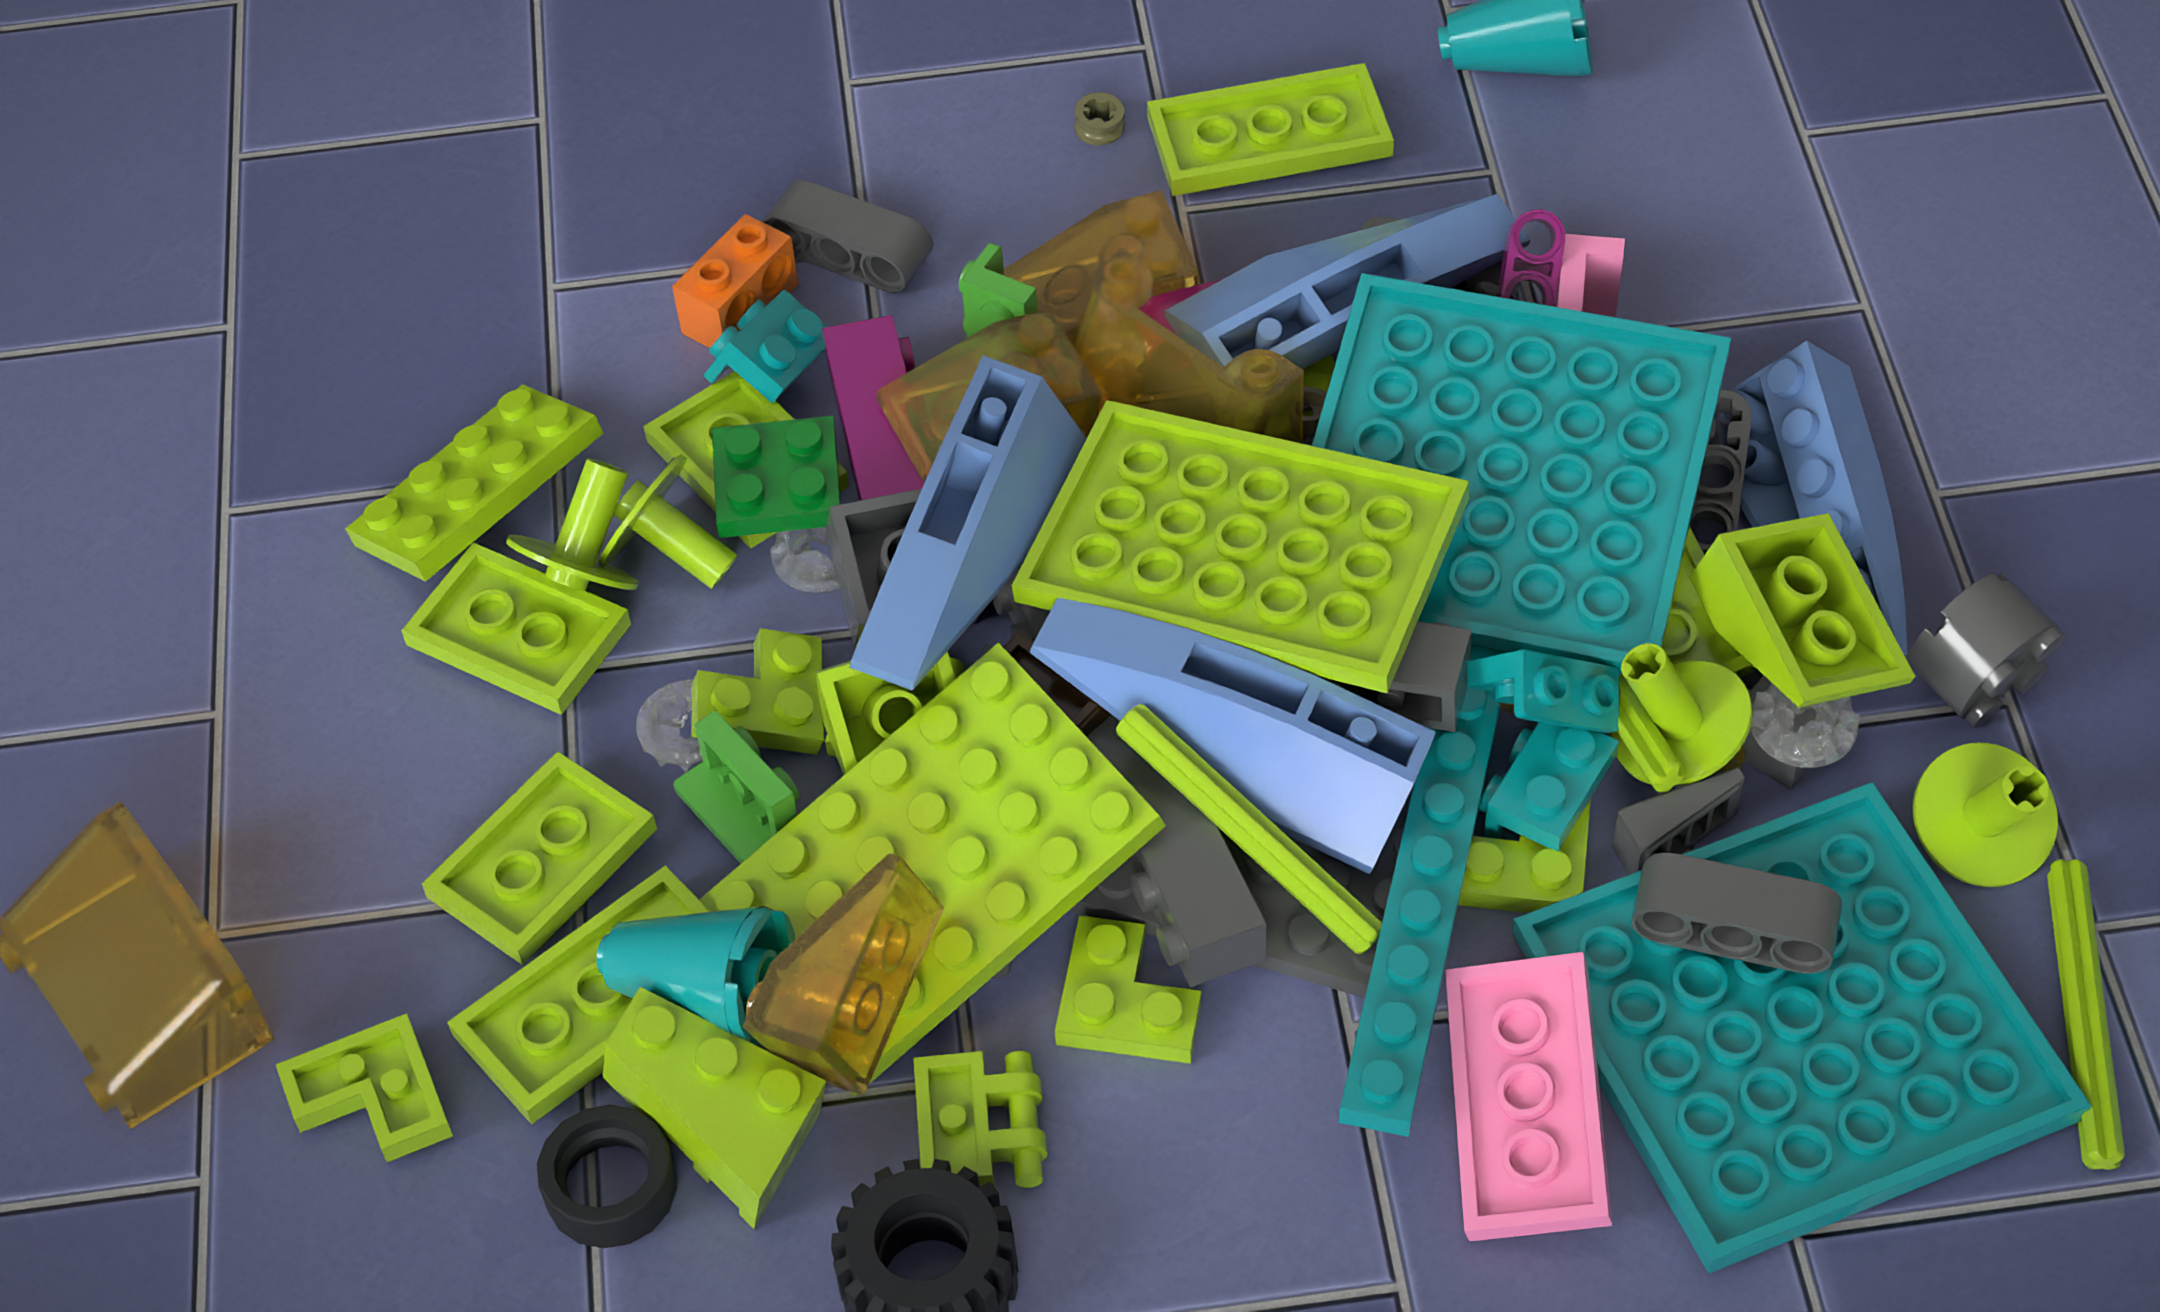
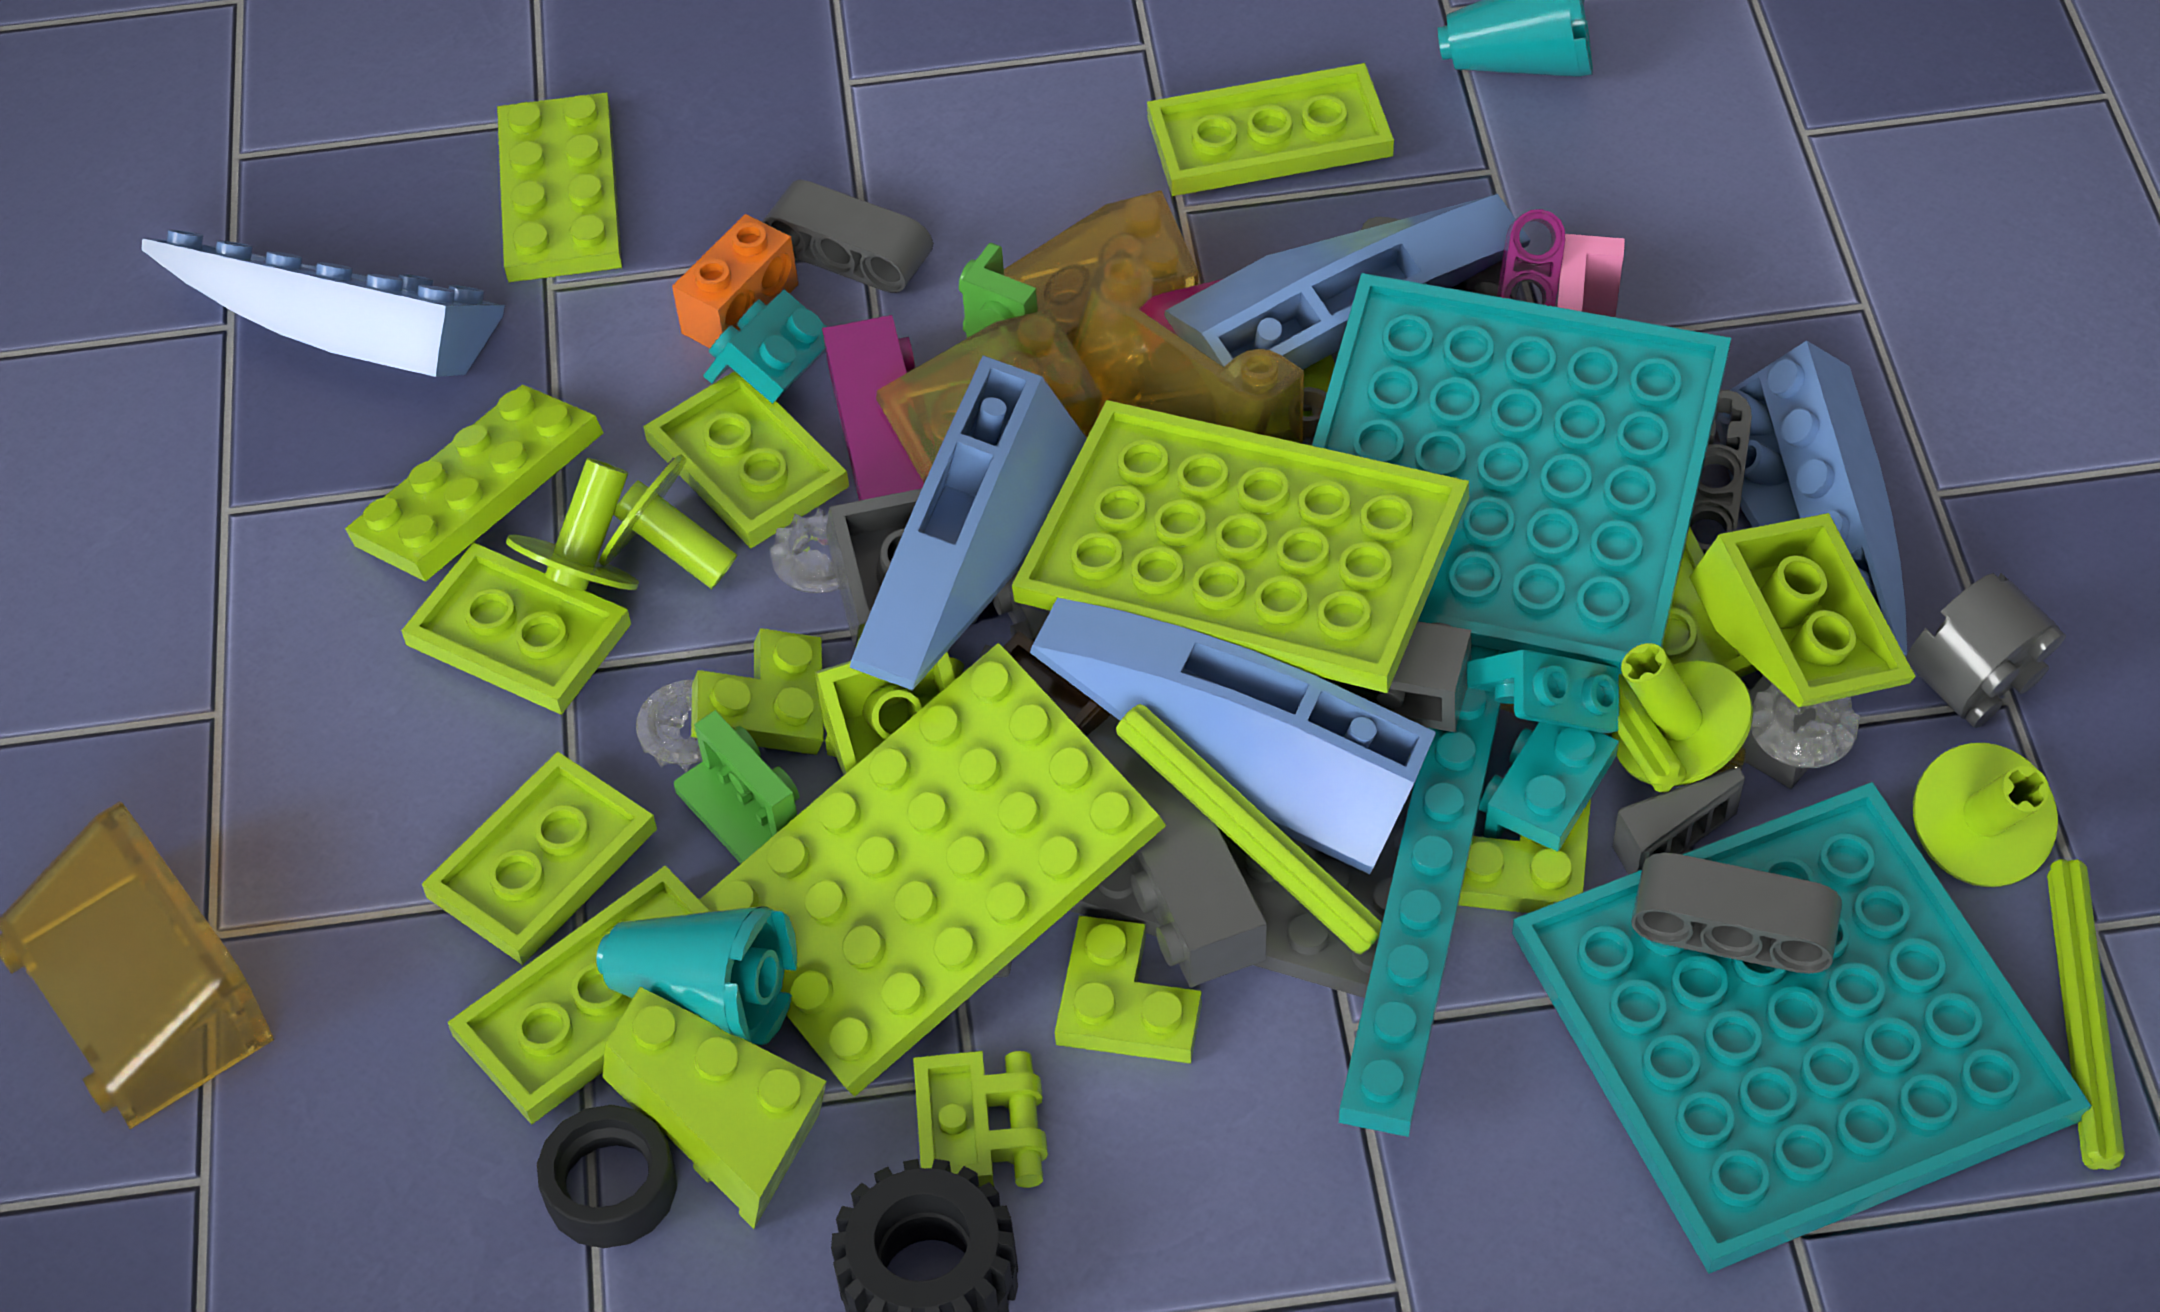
lime plate [275,1013,453,1162] -> none
green plate [712,416,841,538] -> none
clear yellow slope [743,853,945,1096] -> none
olive bush [1074,92,1125,146] -> none
bright pink plate [1445,952,1613,1242] -> none
none -> wedge [141,230,505,377]
none -> lime plate [497,92,622,283]

